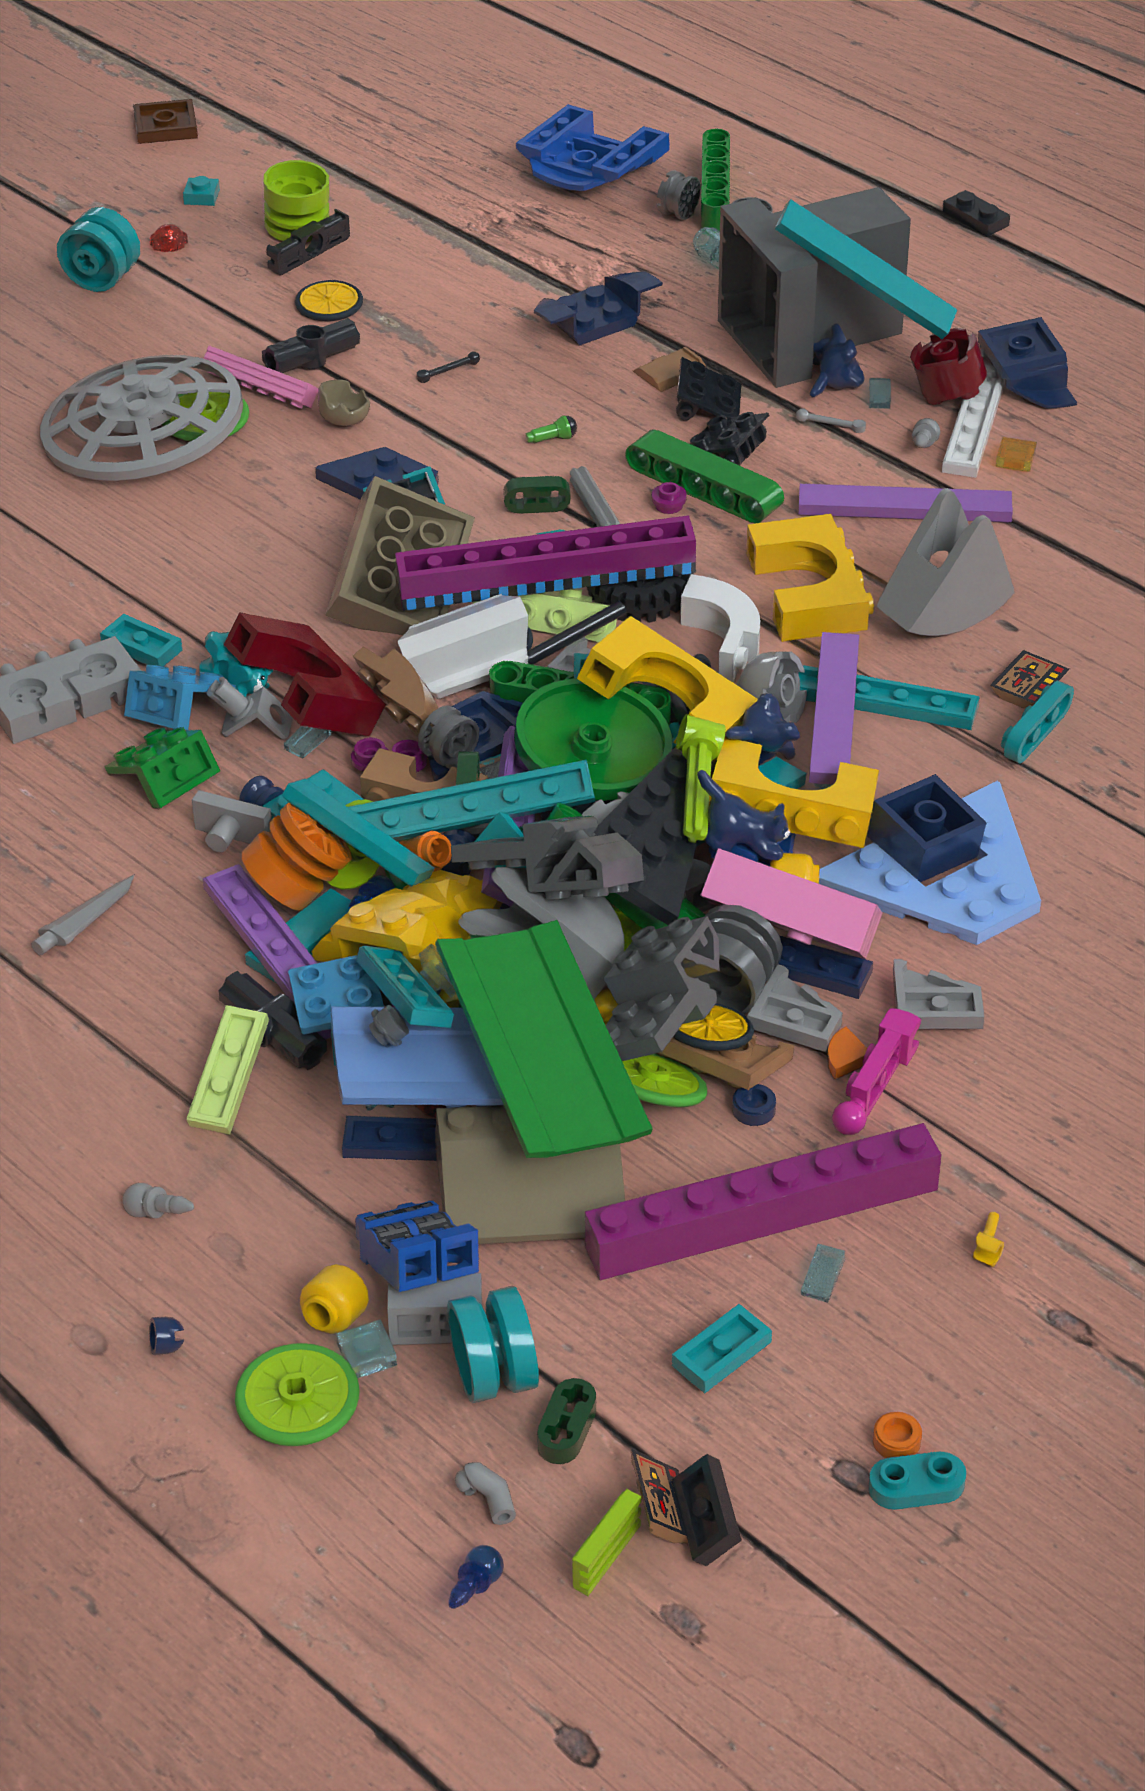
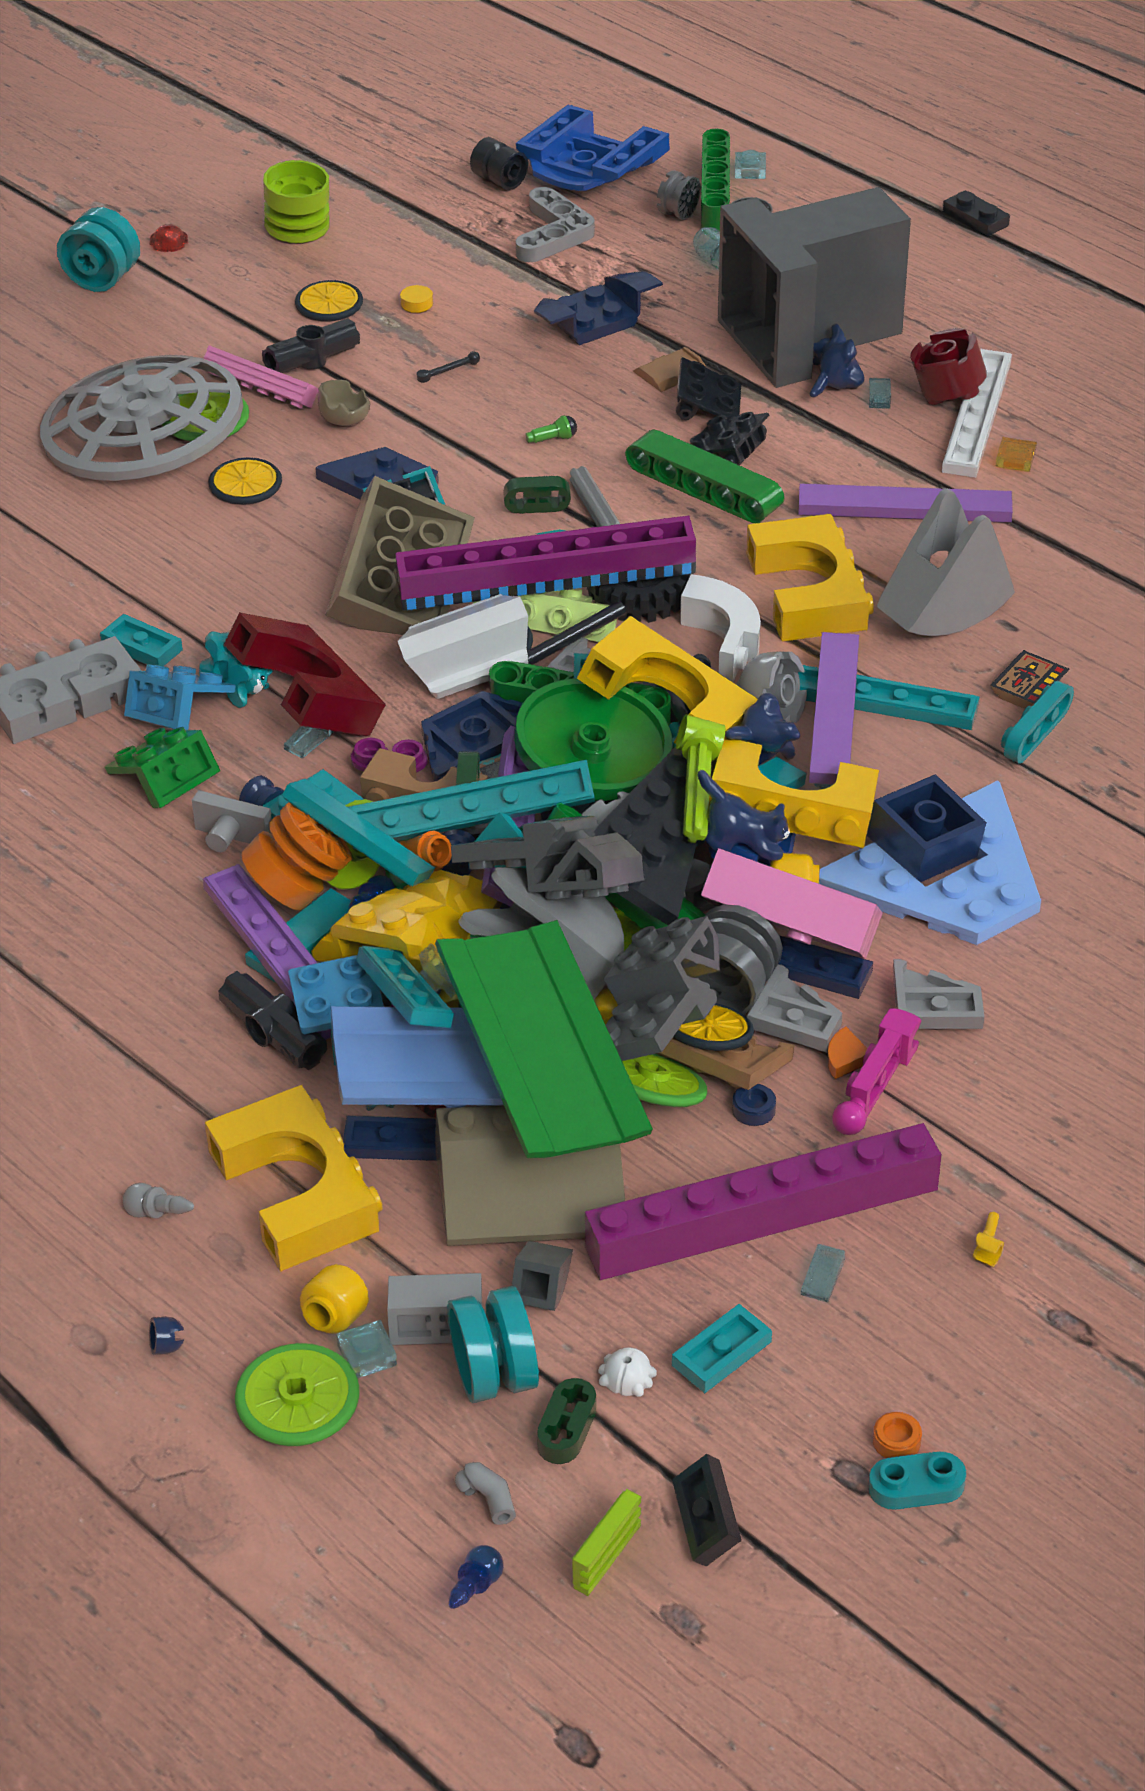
light grey bar [31,874,135,955] -> none
reddish brown tile [133,99,198,144] -> none
teal plate [183,176,220,206] -> none
yellowish green tile [186,1005,269,1134] -> none
light grey bracket [207,677,293,740] -> none
black piece [266,209,350,275] -> none
medium nougat slope [353,646,438,737] -> none
blue hips [355,1200,479,1292] -> none
dark grey plate [369,1005,409,1046] -> none
flat silver wheel [418,705,479,769] -> none
piece [631,1449,688,1543] -> none
magenta plate [651,482,687,514] -> none
teal tile [775,199,958,339] -> none
light grey hinge [796,409,866,433] -> none
light grey bar [912,418,940,448] -> none
dark blue piece [978,317,1077,408] -> none
none -> yellow arch [205,1085,383,1272]
none -> yellow wheel [208,457,282,505]
none -> yellow tile [400,285,433,313]
none -> black wheel [470,137,528,190]
none -> dark grey brick [512,1241,573,1311]
none -> light grey beam [516,187,595,262]
none -> white animal [598,1348,657,1397]
none -> clear light blue plate [735,150,766,179]

